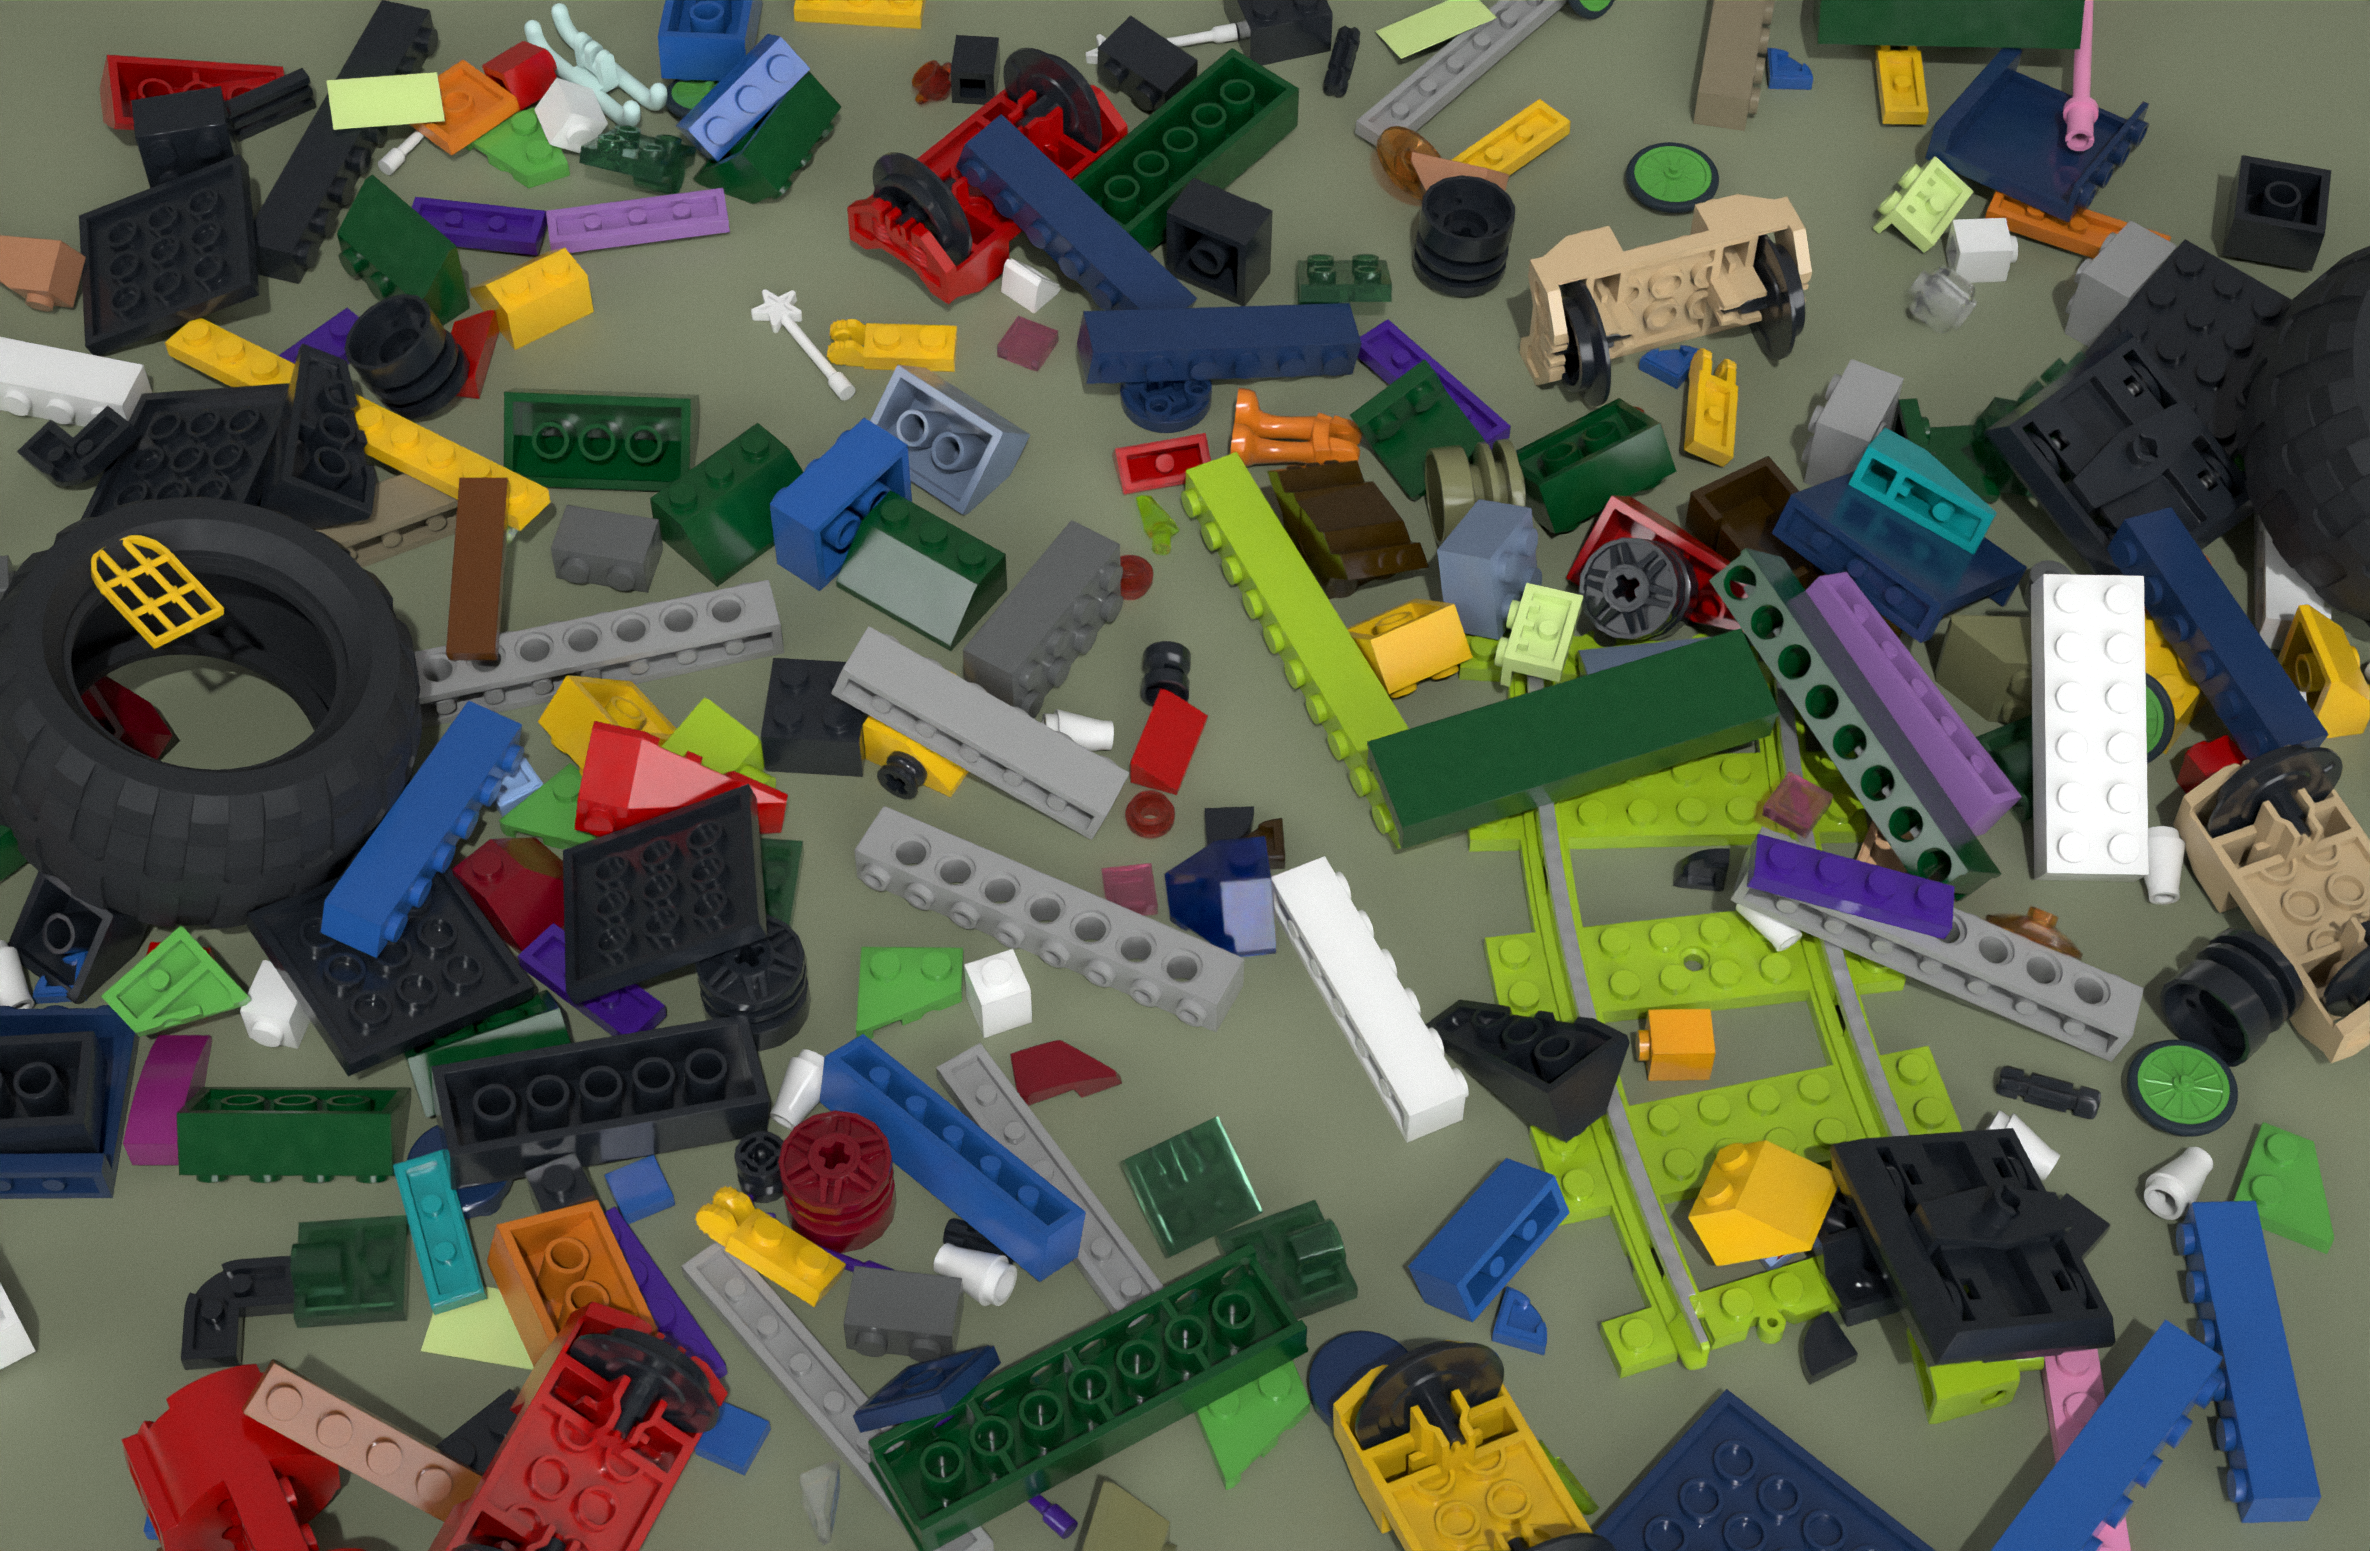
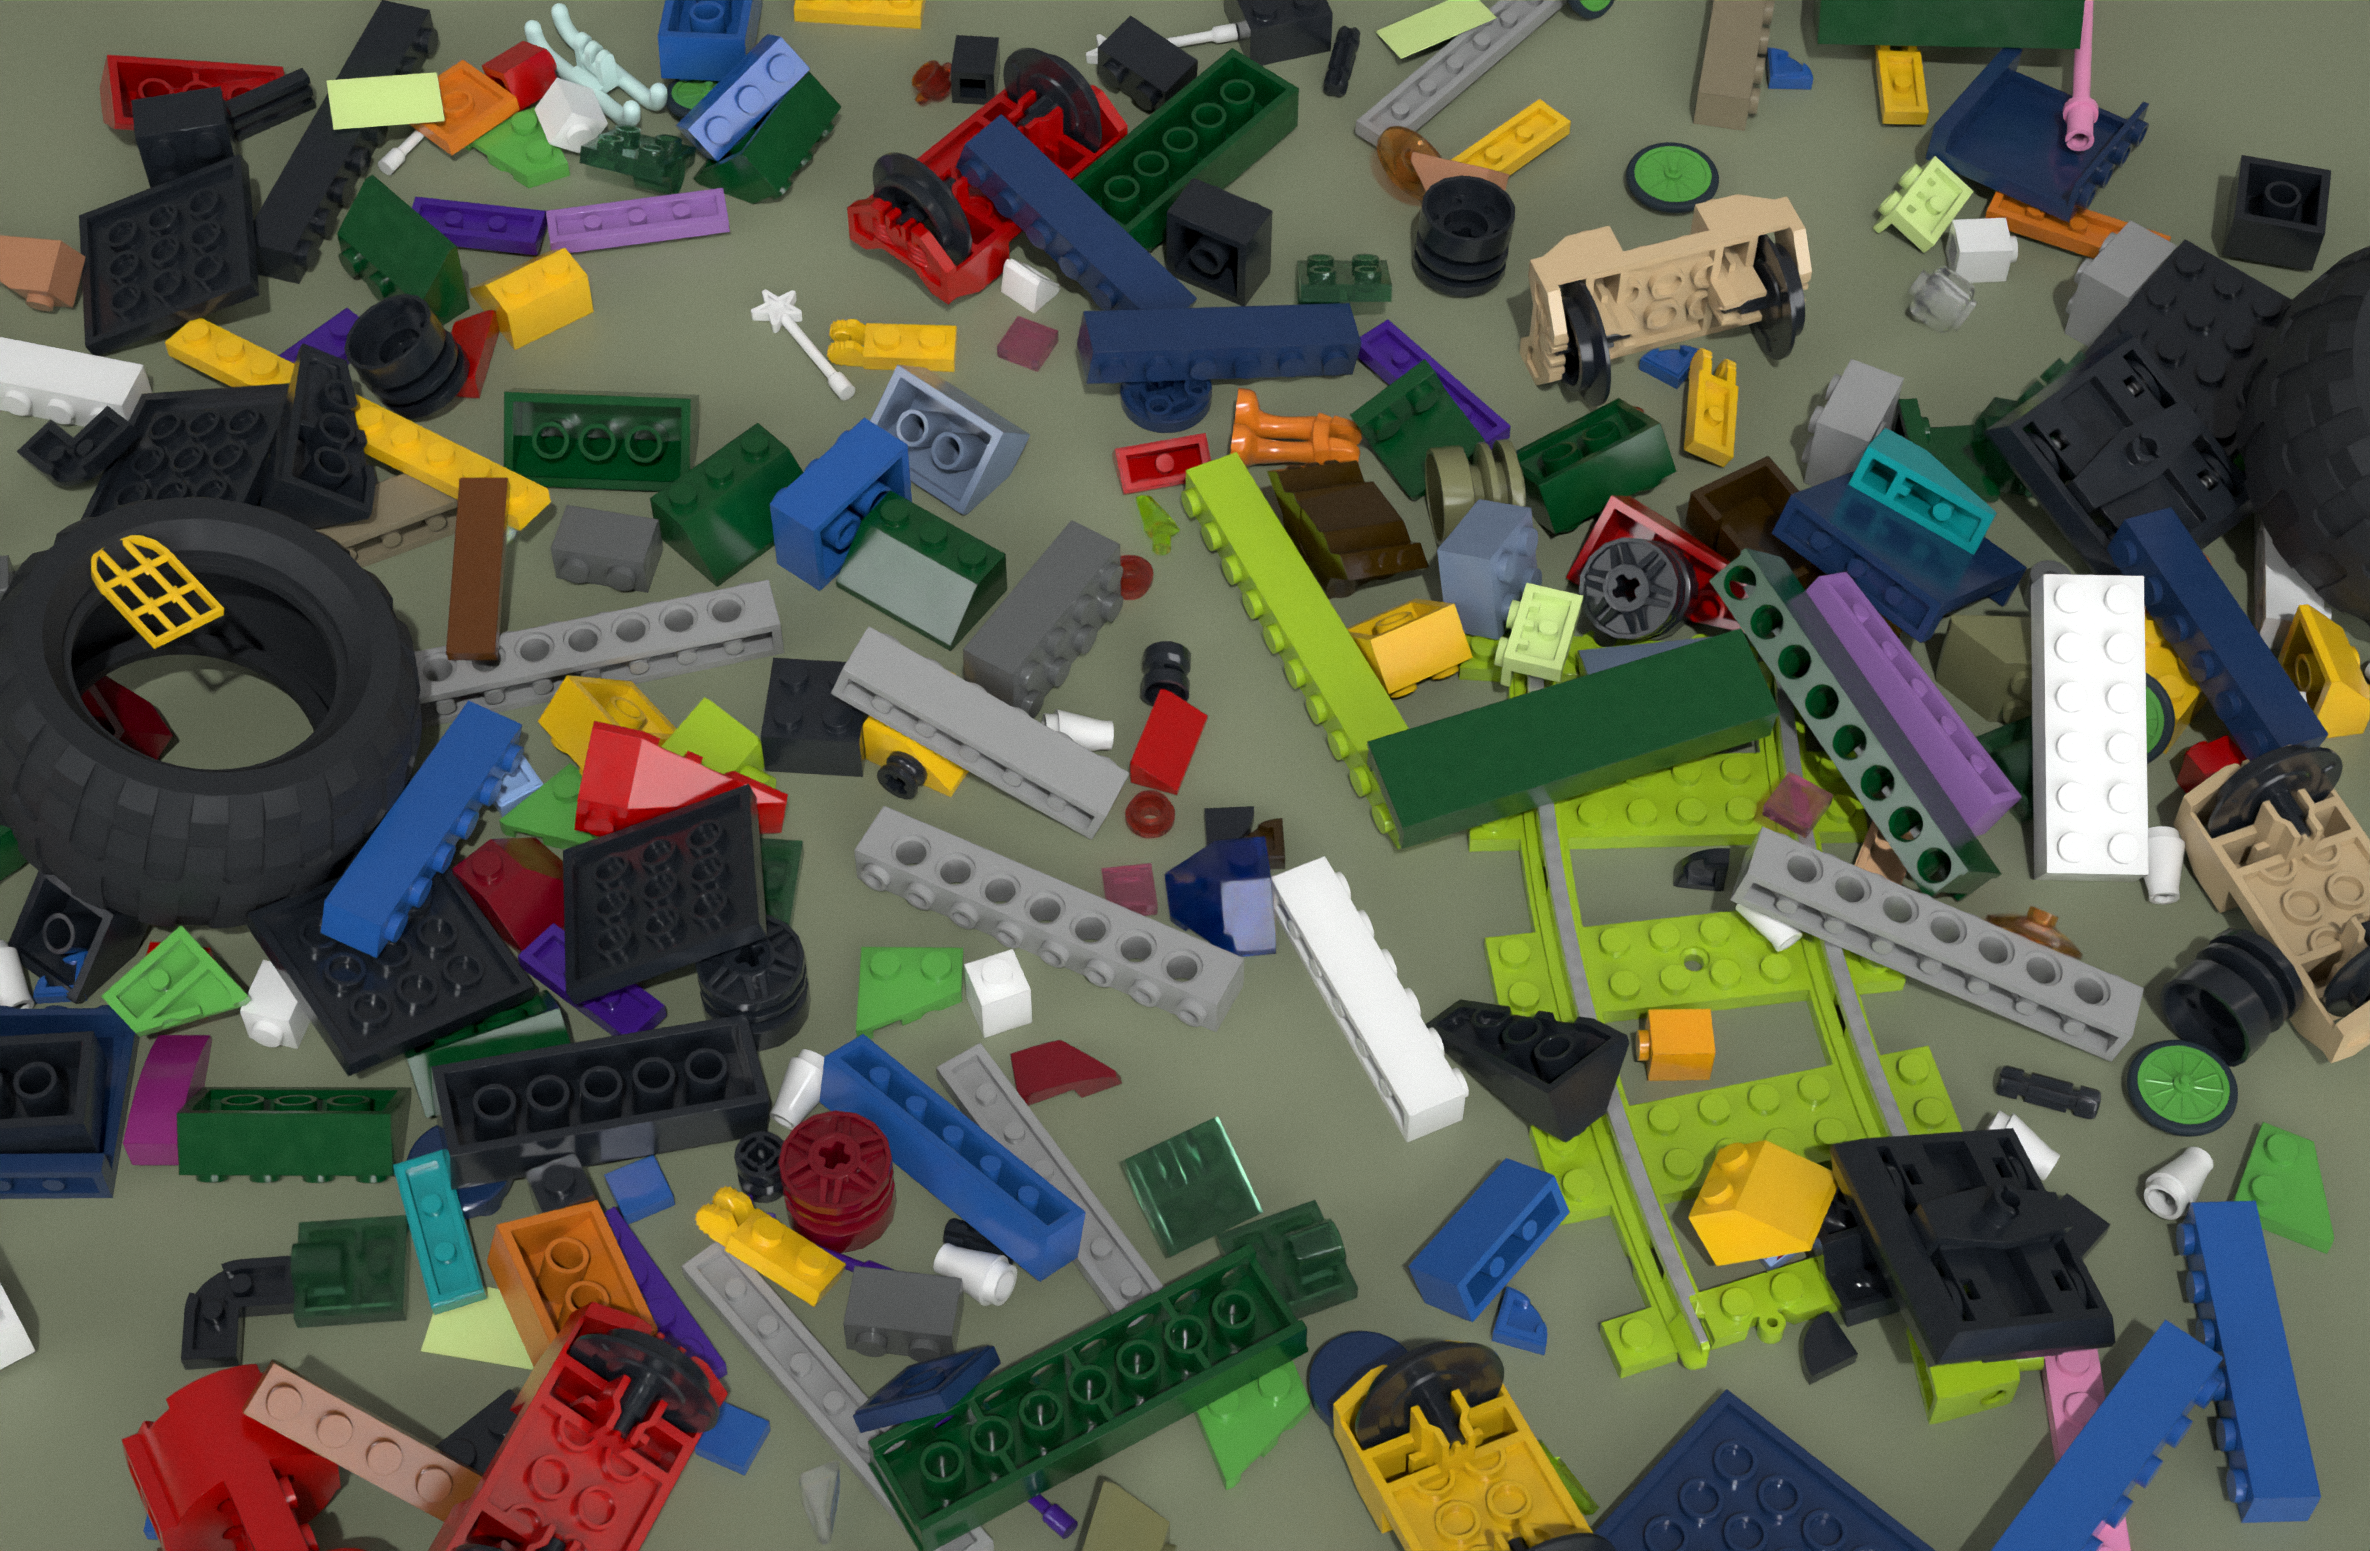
dark purple plate [1747,834,1955,939] -> none

